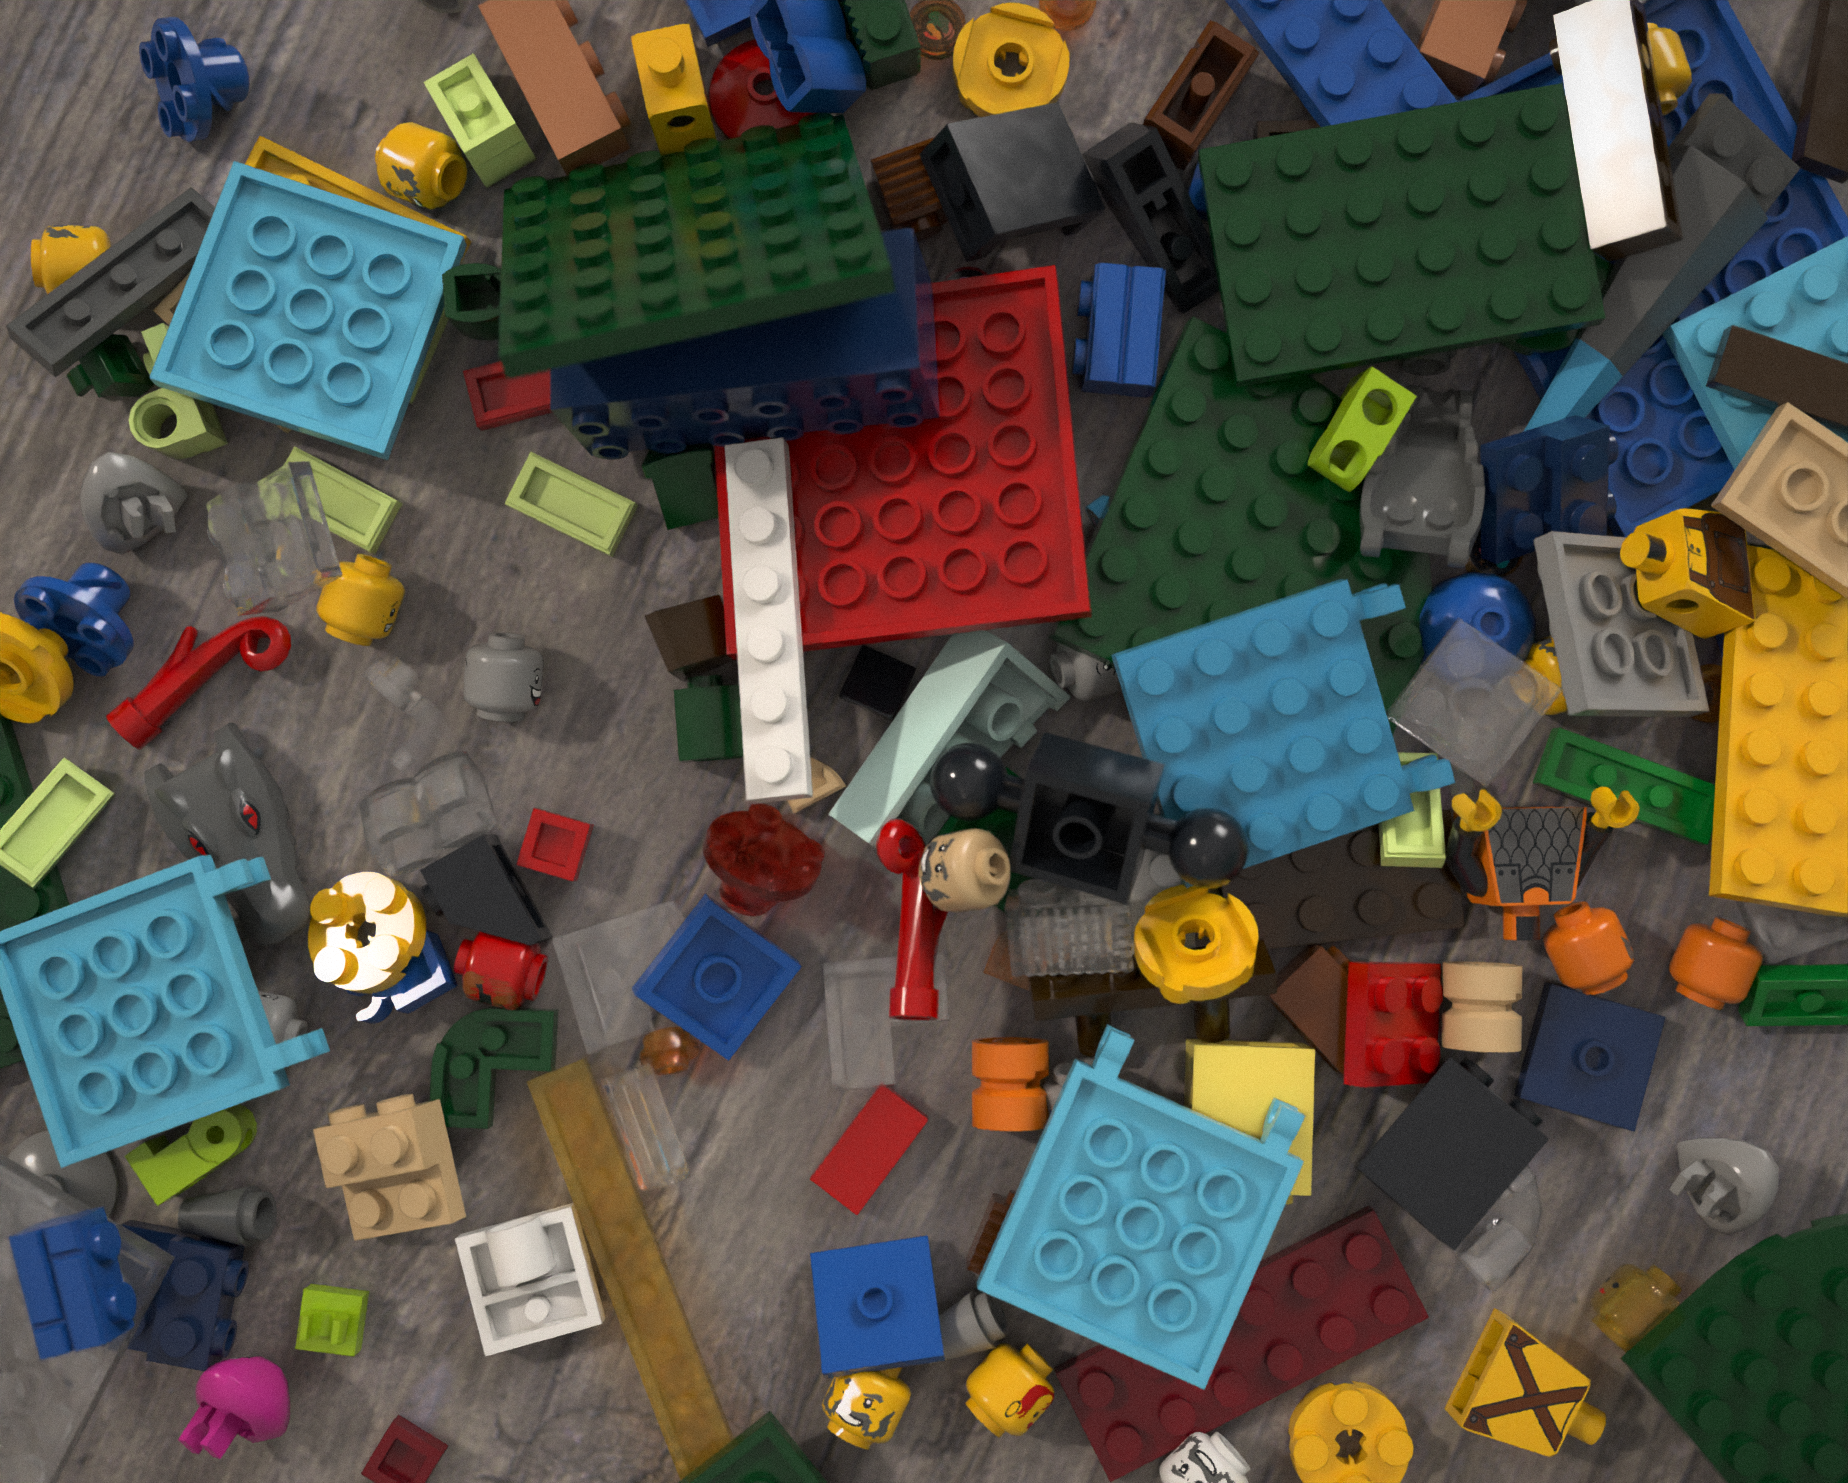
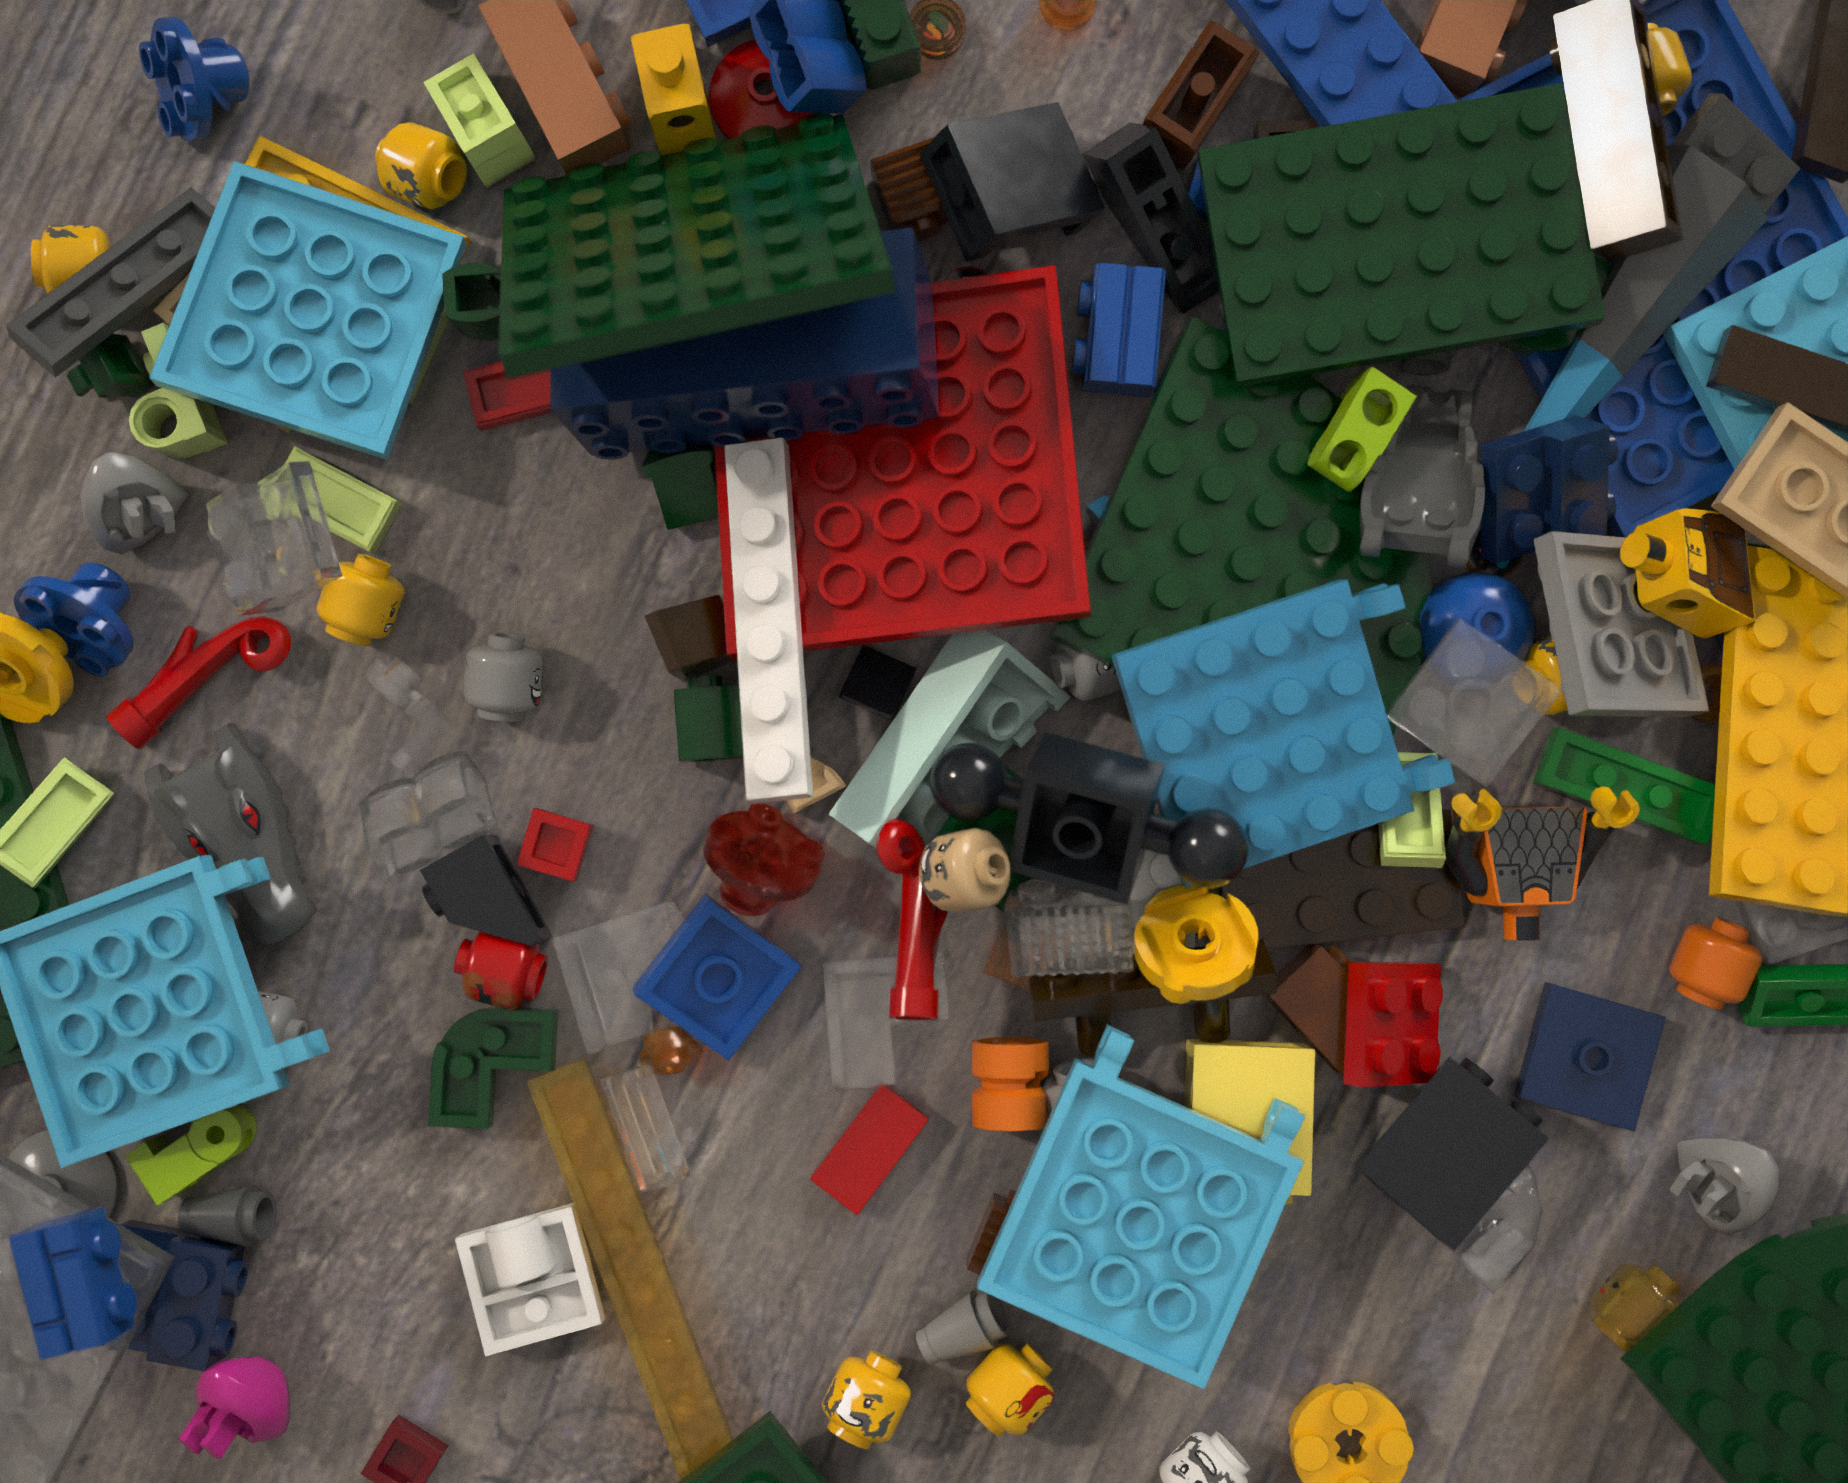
lime tile [295,1284,369,1357] -> none
plate [308,872,426,993] -> none
tan plate [313,1094,466,1241] -> none
blue plate [347,930,458,1024] -> none
yellowish green tile [504,452,638,557] -> none
blue plate [810,1235,945,1379] -> none
yellow plate [953,3,1069,117] -> none
dark red plate [1054,1205,1429,1482] -> none
tan wheel [1442,961,1522,1053] -> none
yellow torso [1444,1308,1606,1457] -> none
orange head [1543,901,1635,995] -> none

